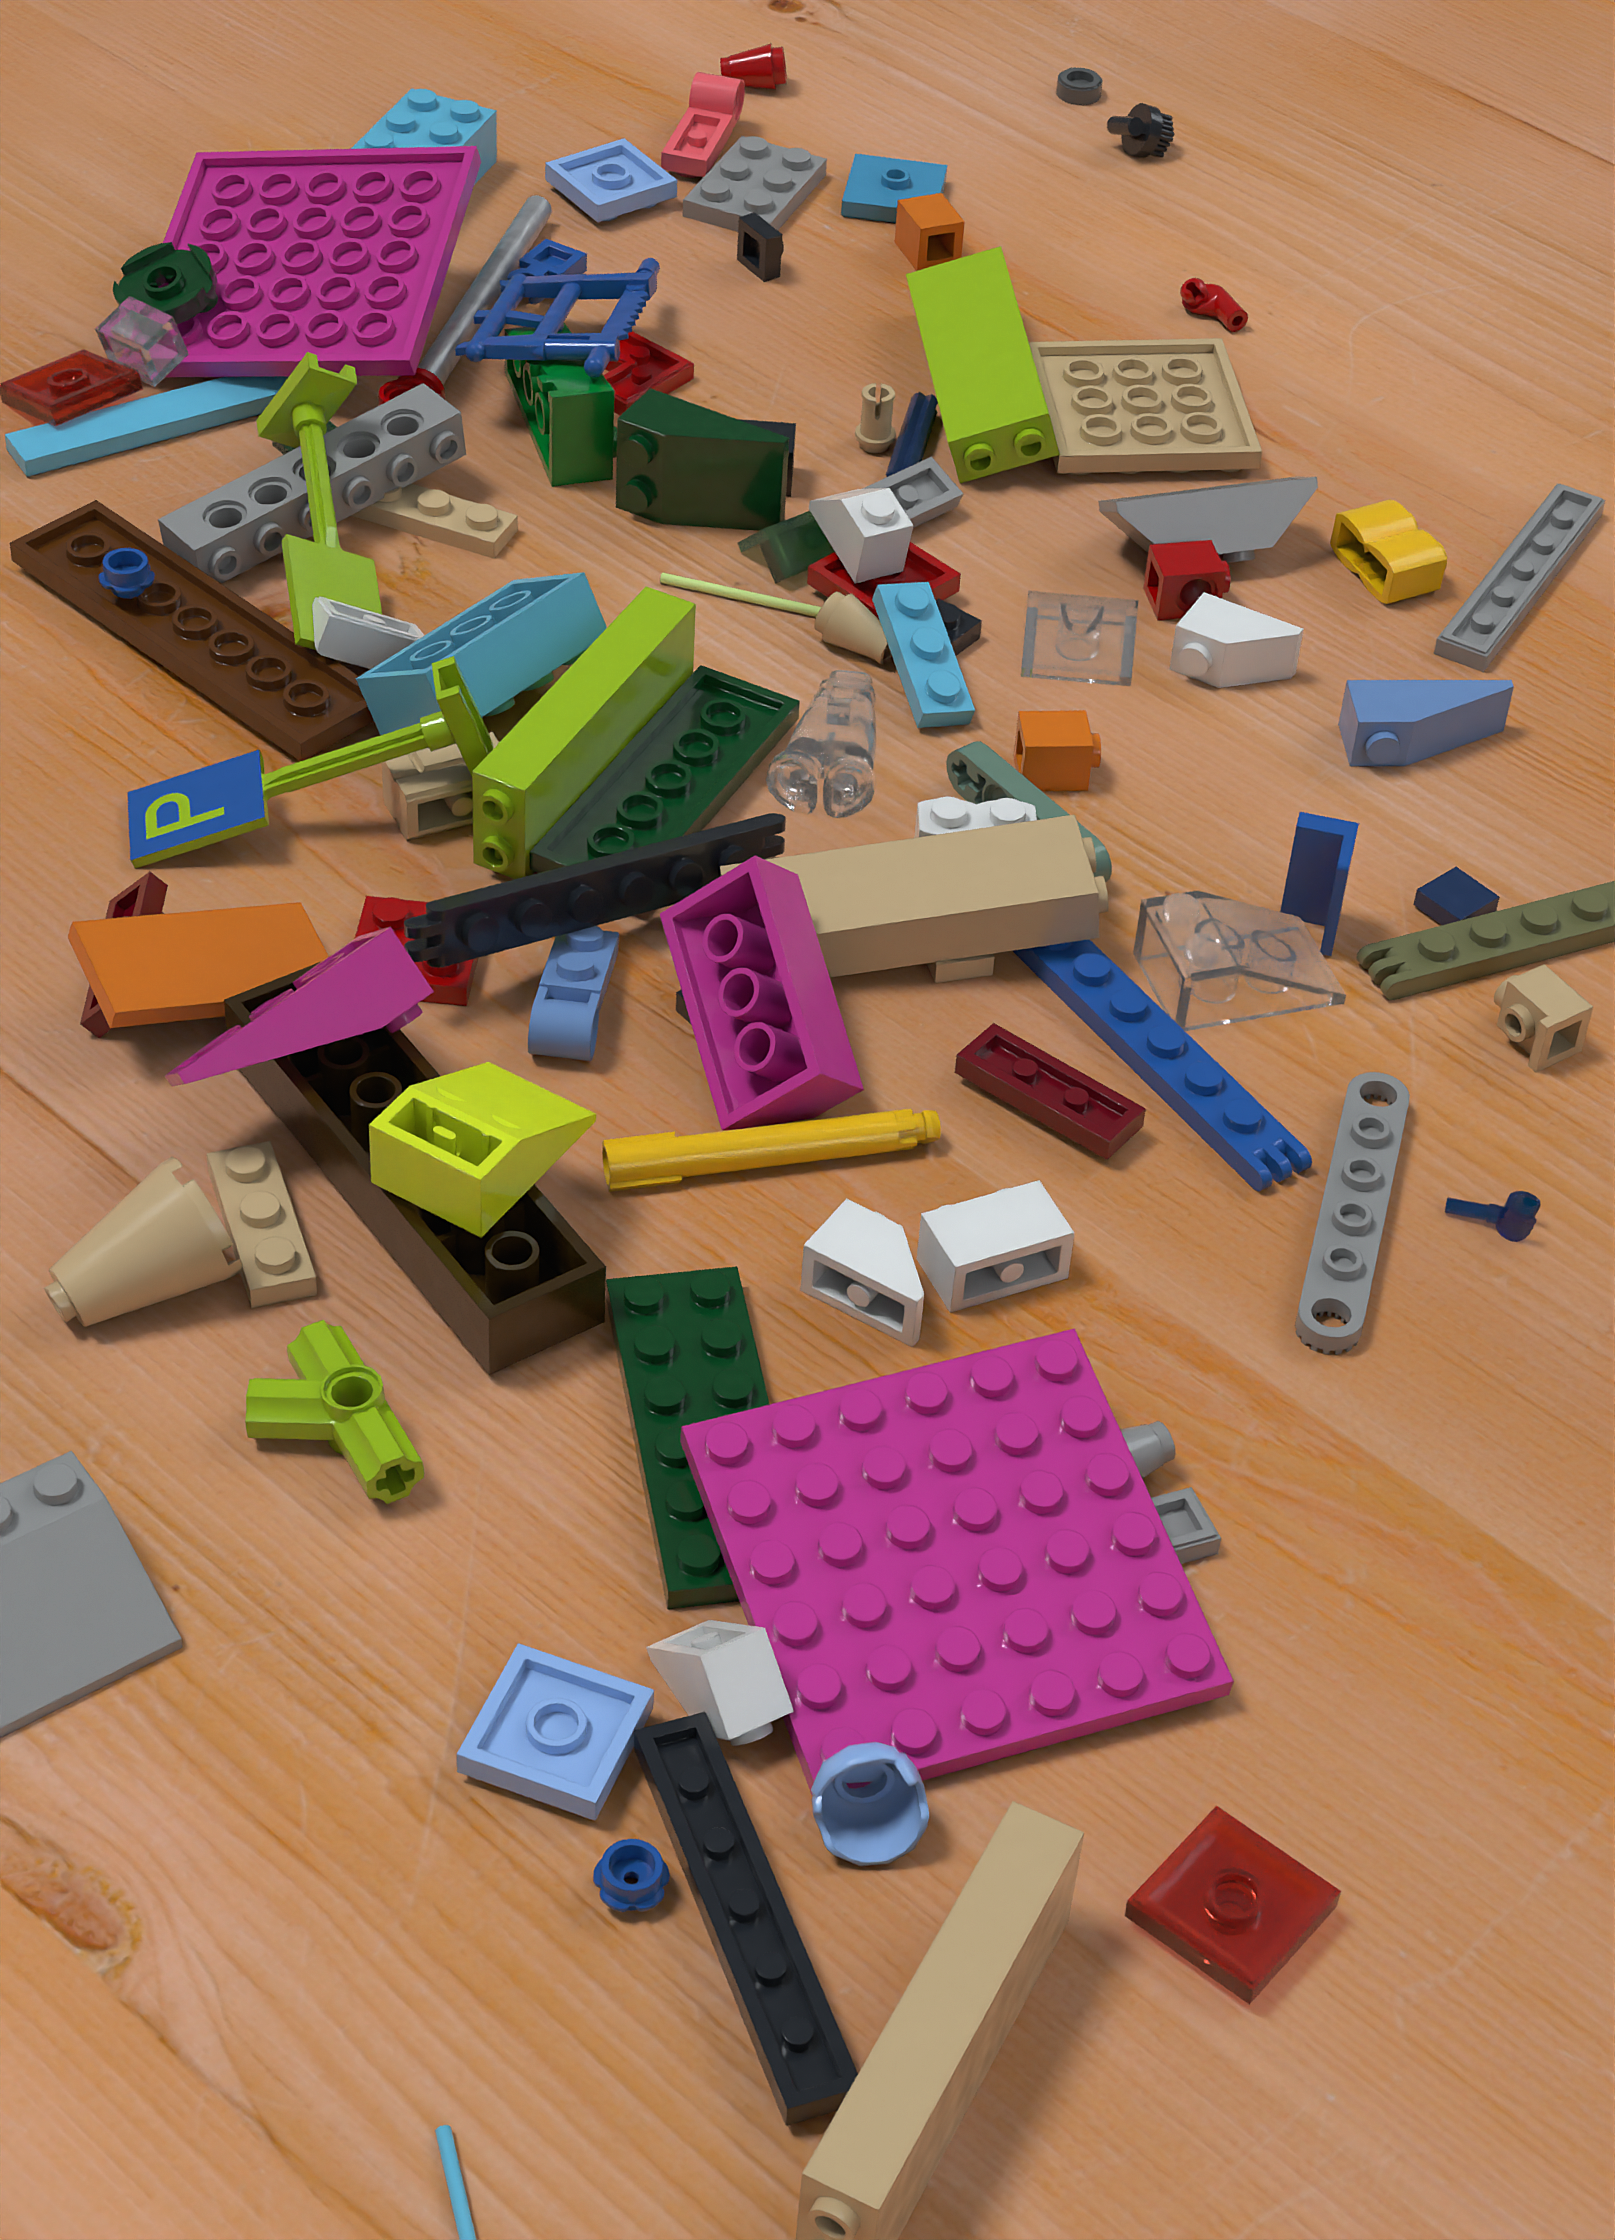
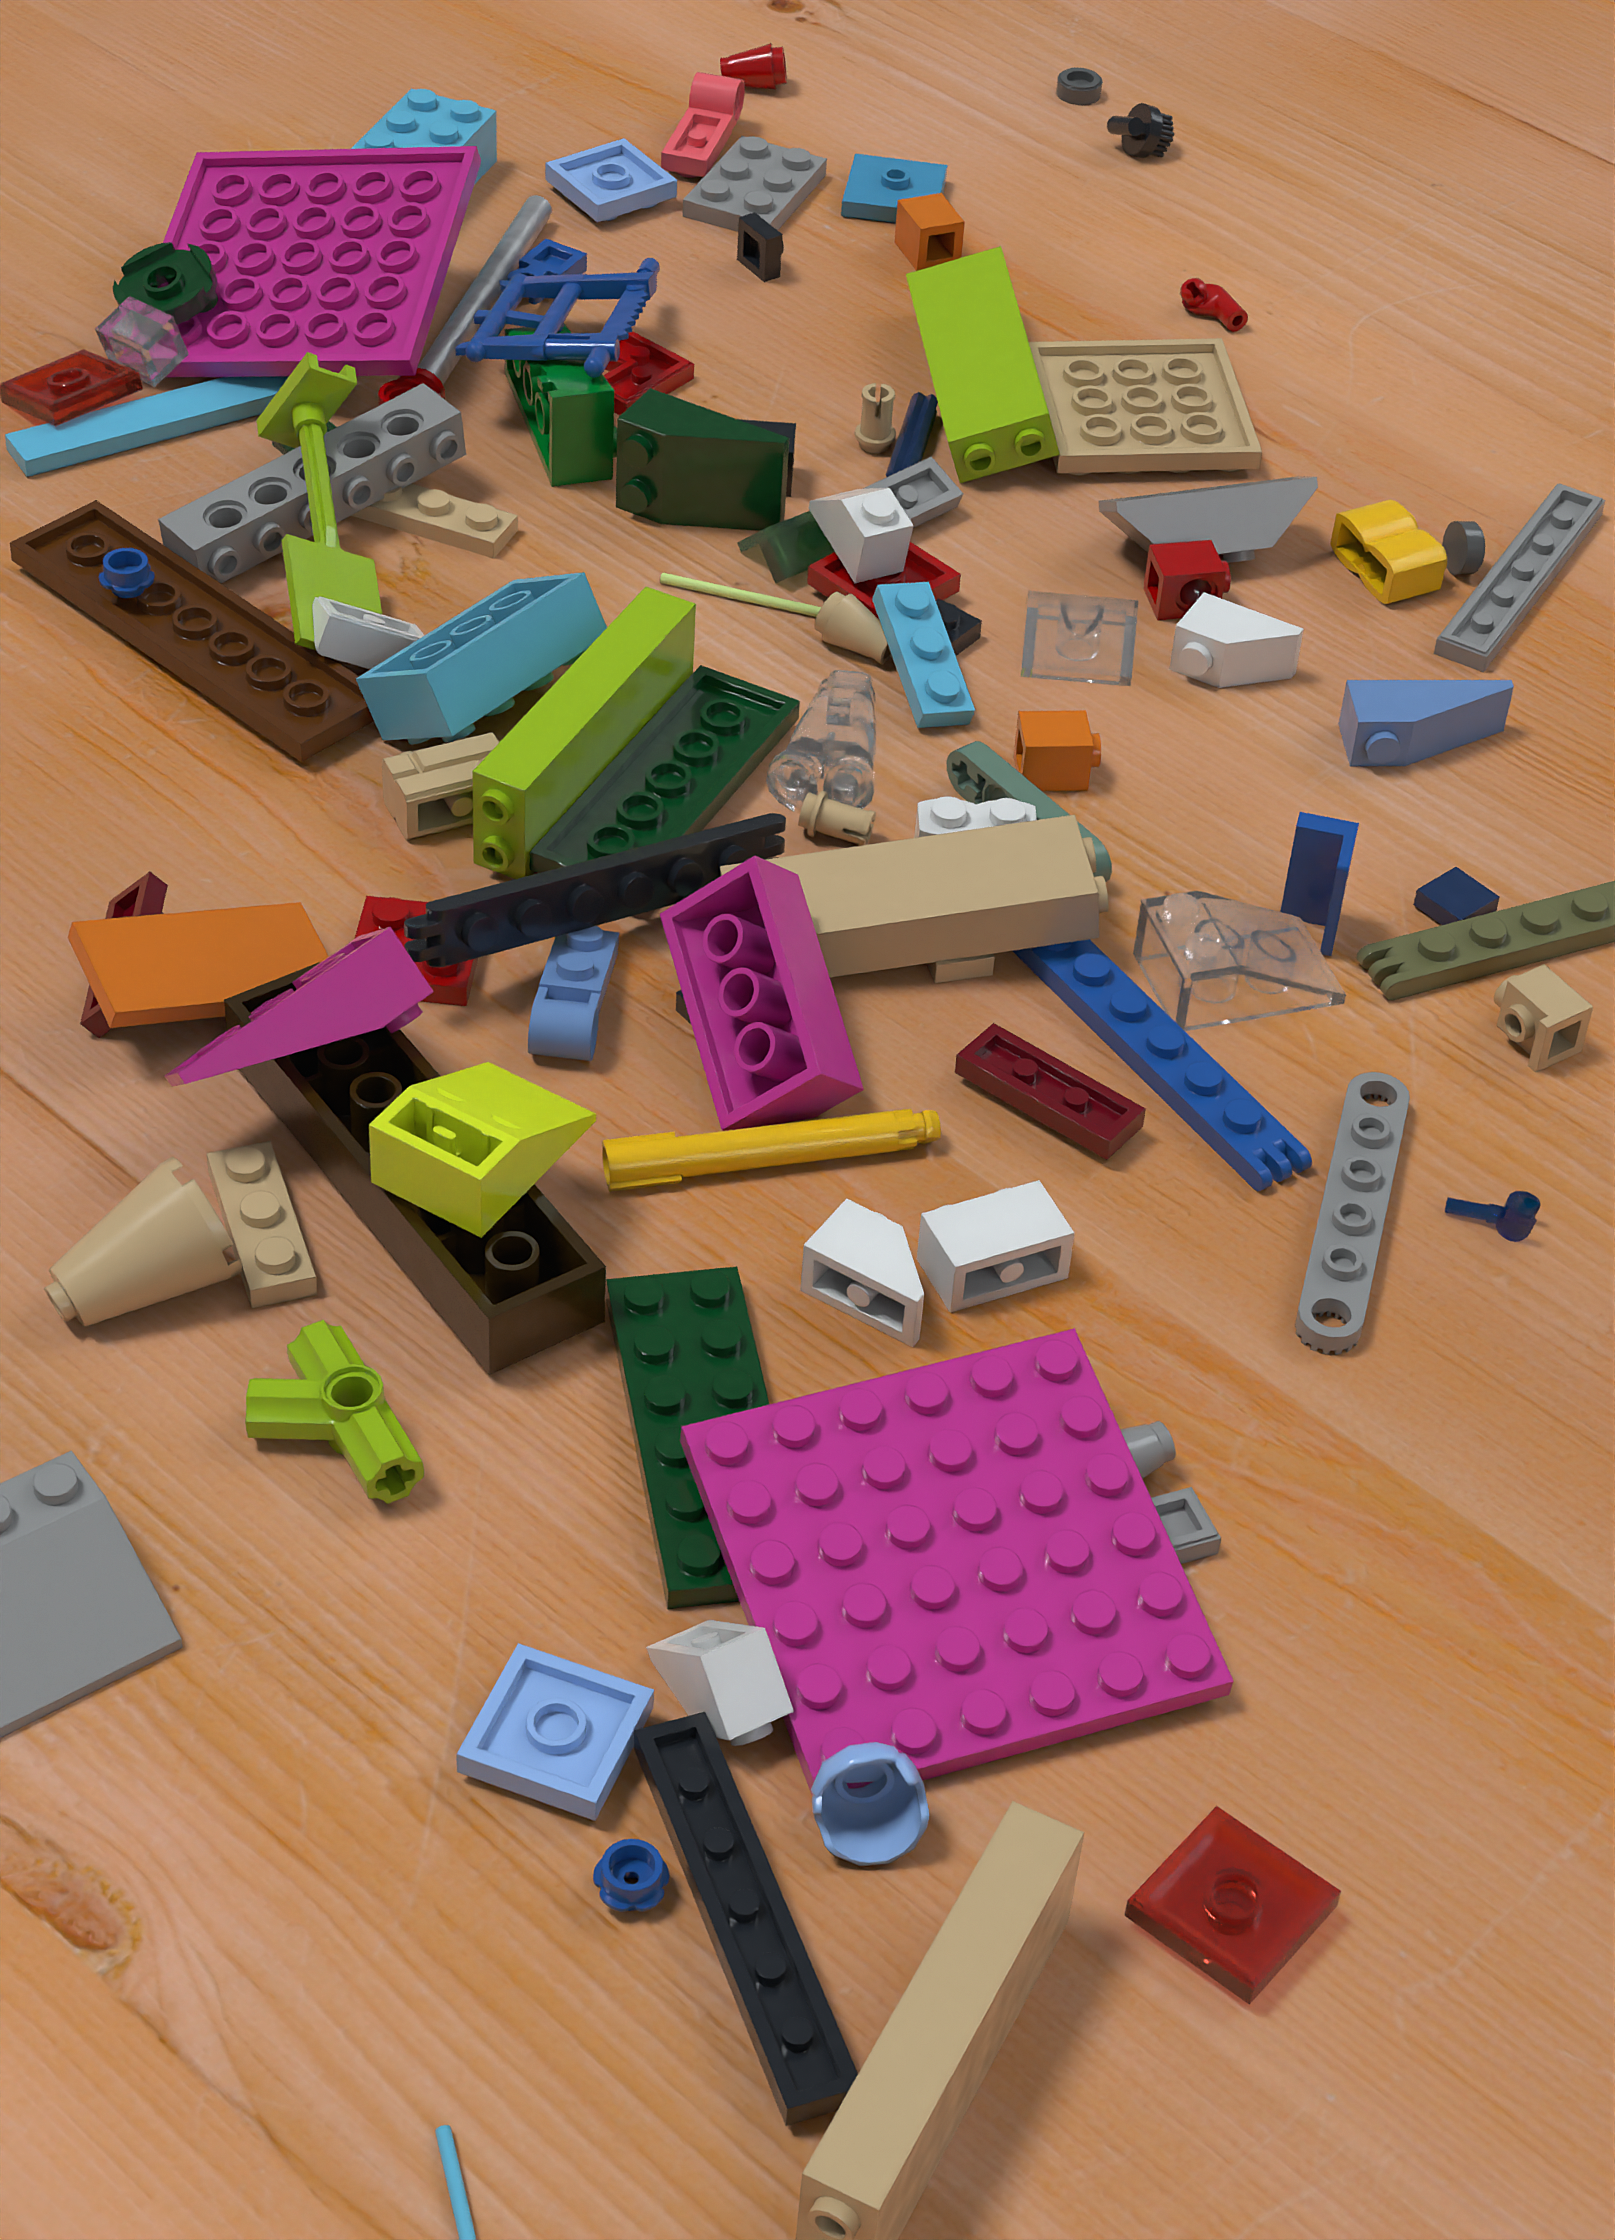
piece [127,656,494,869] -> none
none -> tan pin [798,791,876,846]
none -> dark grey tile [1442,521,1485,575]

